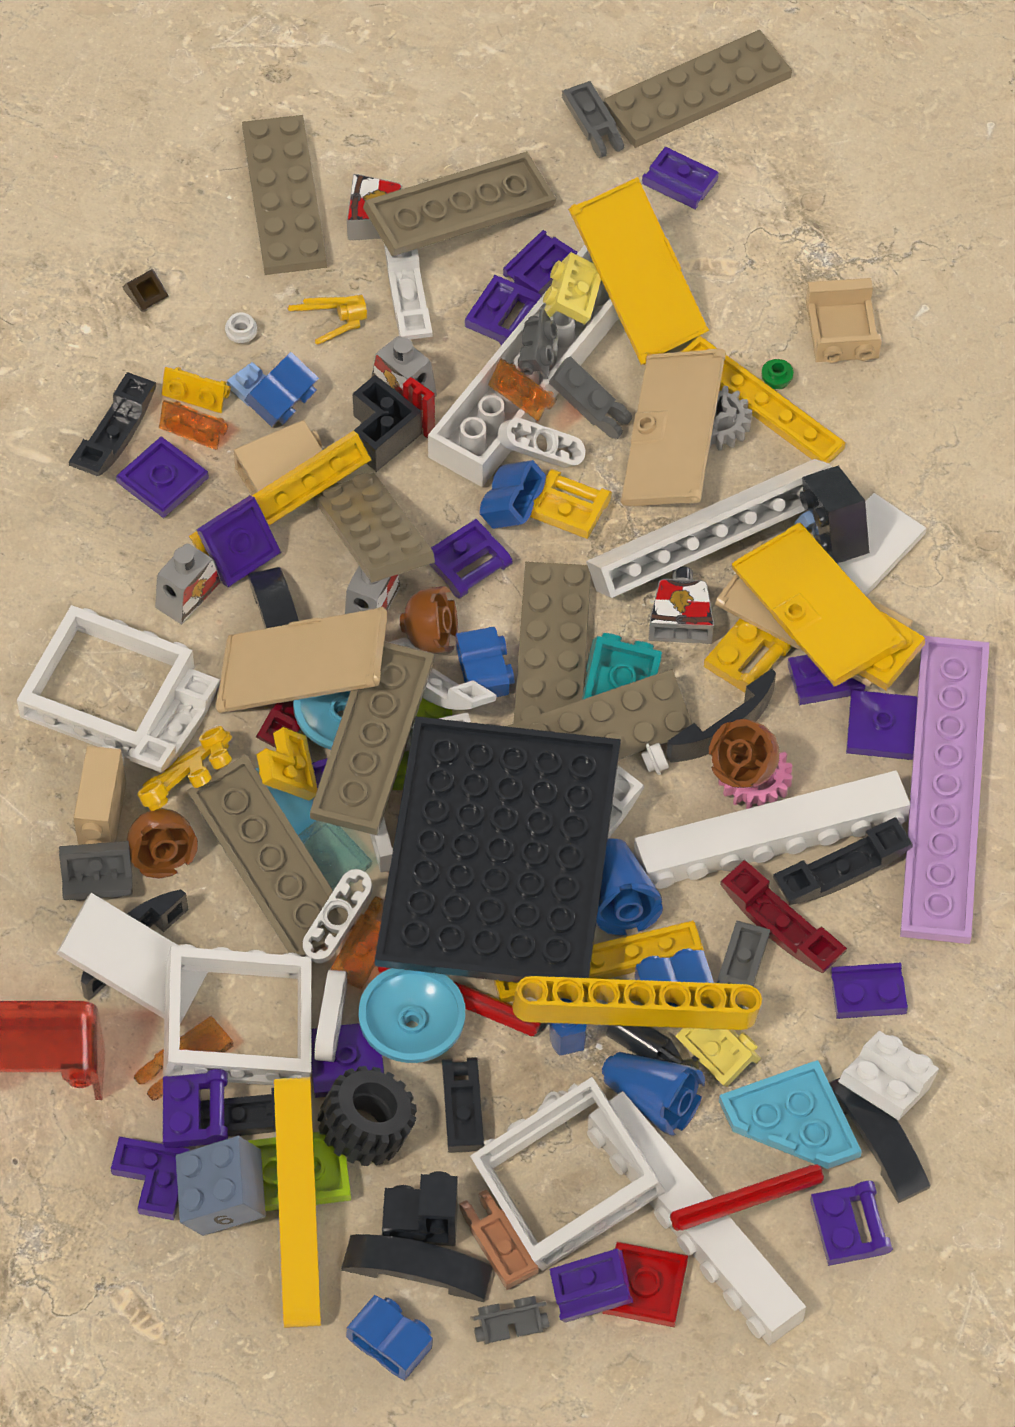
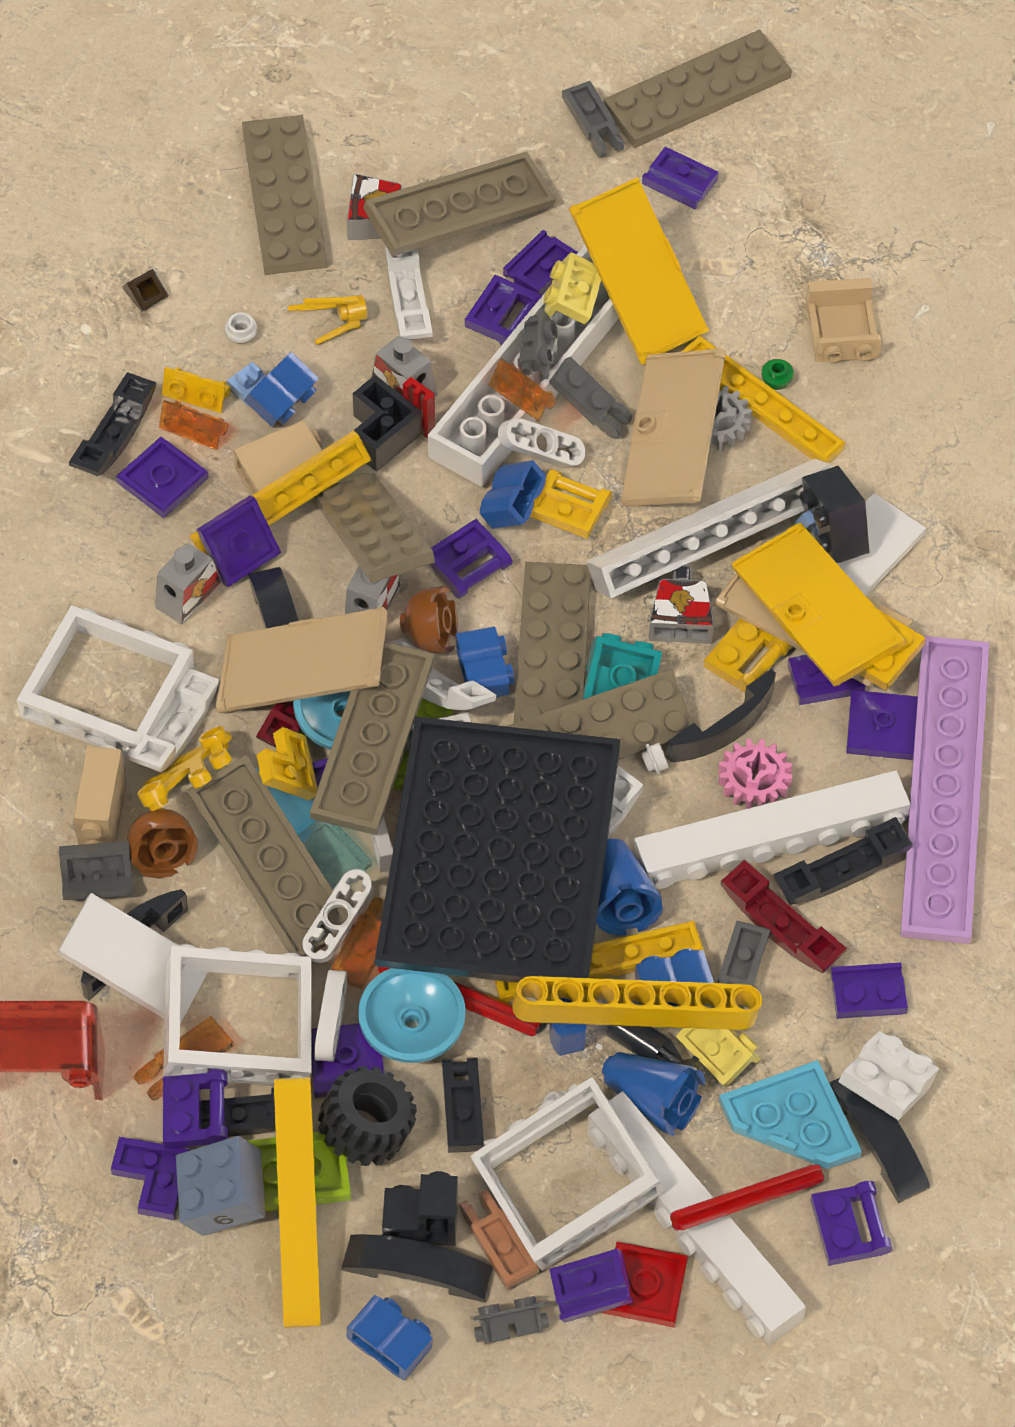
dark orange cylinder [709,719,779,788] -> none

